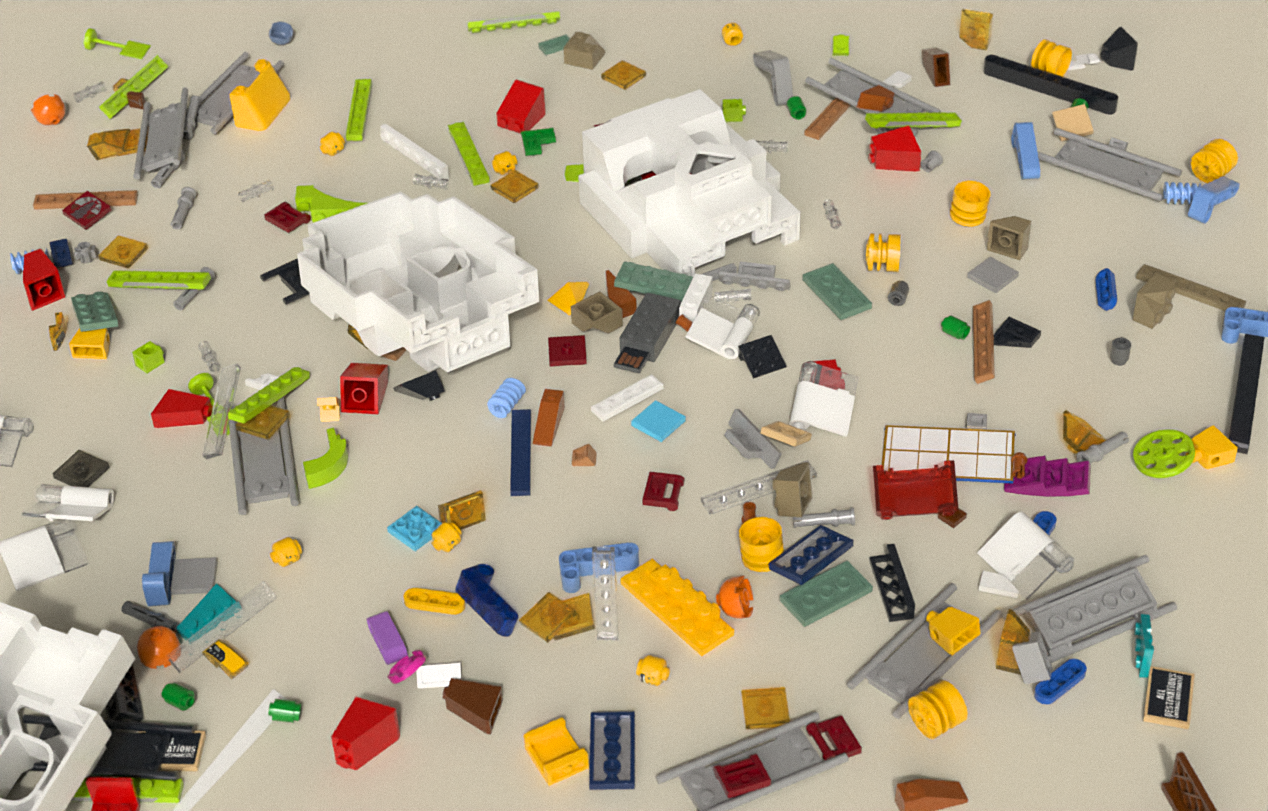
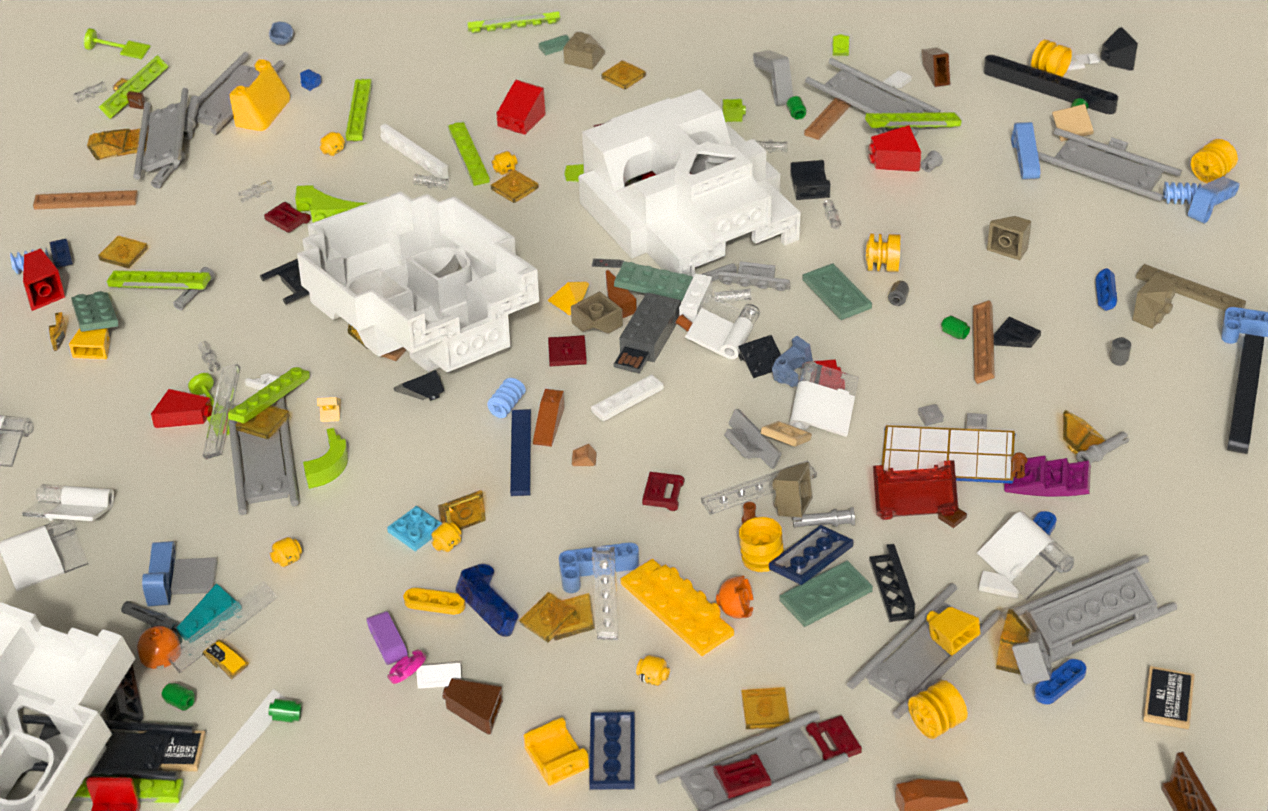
orange cylinder [31,94,65,125] -> none
clear smoke plate [52,450,110,487] -> none
dark red tile [62,191,111,230] -> none
light grey gear [74,242,97,264] -> none
lime brick [132,341,165,374] -> none
light grey pin [171,187,197,230] -> none
red slope [331,697,400,771] -> none
red slope [340,363,388,414] -> none
green plate [521,128,556,156] -> none
medium azure tile [631,400,686,442] -> none
yellow head [722,23,743,46] -> none
dark orange slope [857,85,895,111] -> none
yellow wheel [950,180,991,227] -> none
clear yellow slope [959,9,993,51] -> none
light grey tile [967,256,1019,293] -> none
lime wedge [1133,429,1195,478] -> none
teal wing [1134,614,1154,678] -> none
yellow torso [1185,425,1238,469] -> none
none -> blue plate [300,69,321,91]
none -> dark grey sticker [592,258,624,268]
none -> sand blue tile [772,336,813,387]
none -> black panel [790,160,831,200]
none -> light grey plate [918,404,944,426]

